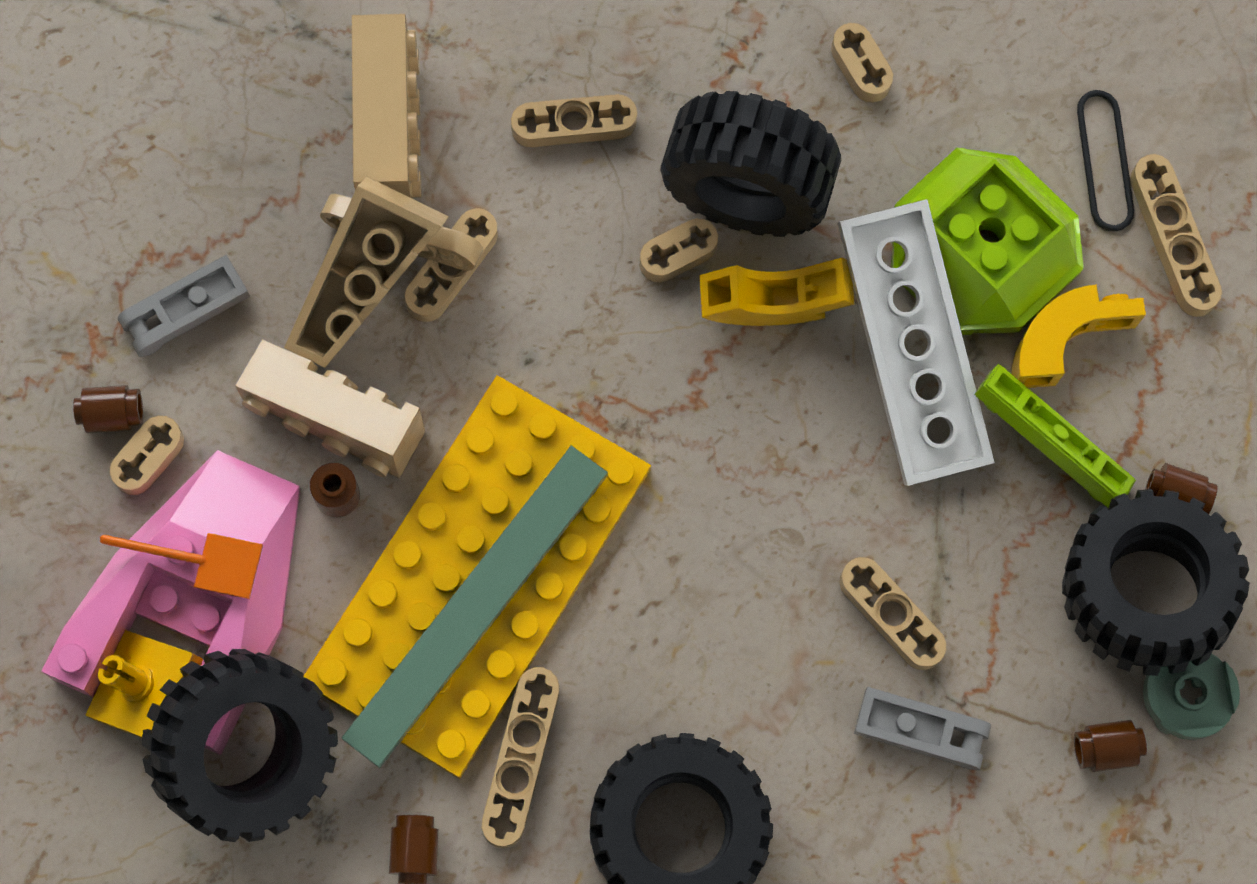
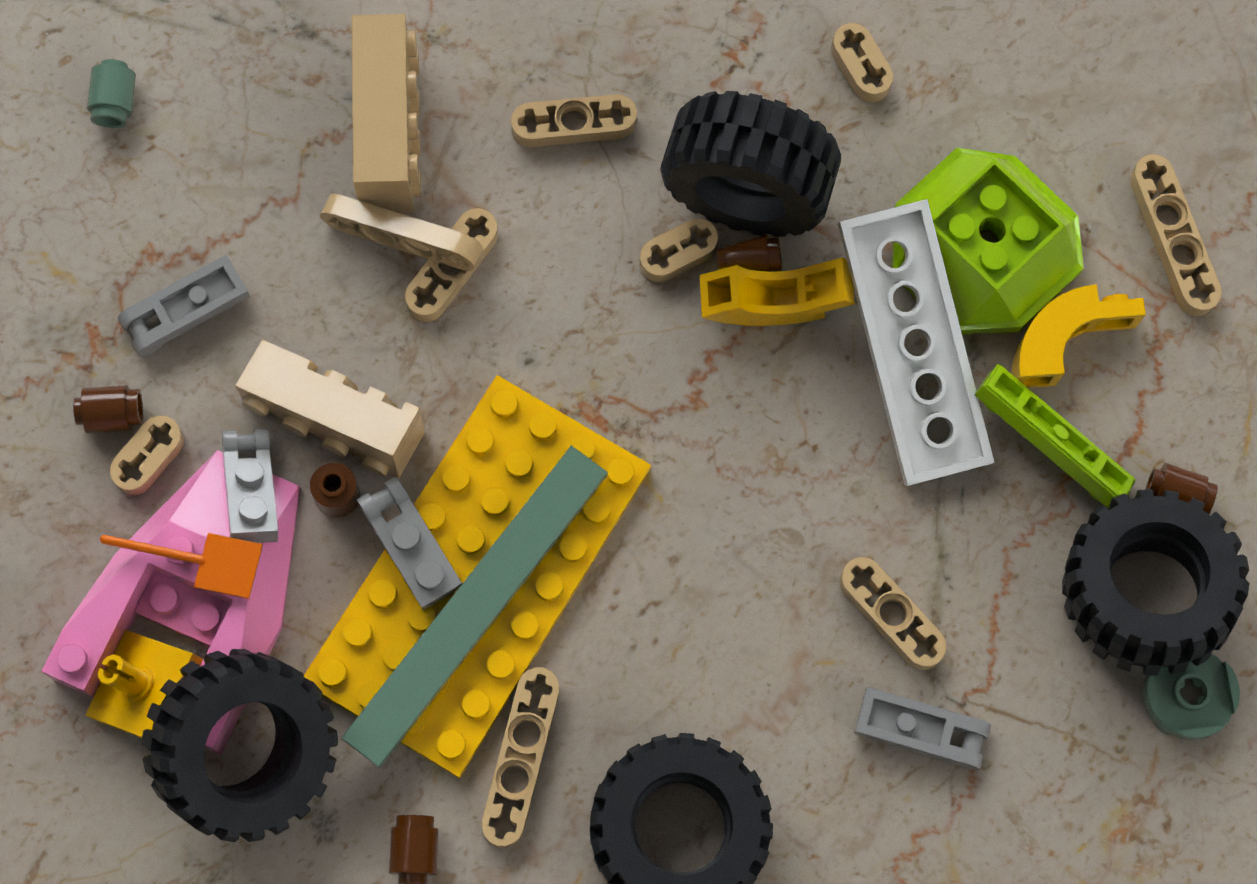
tan wedge [284,176,449,368] -> none
reddish brown brick [1074,720,1147,772] -> none
black piece [1077,90,1134,231] -> none
none -> sand green brick [87,59,136,128]
none -> light grey plate [222,429,278,543]
none -> light grey plate [356,476,462,611]
none -> reddish brown cone [717,234,782,272]

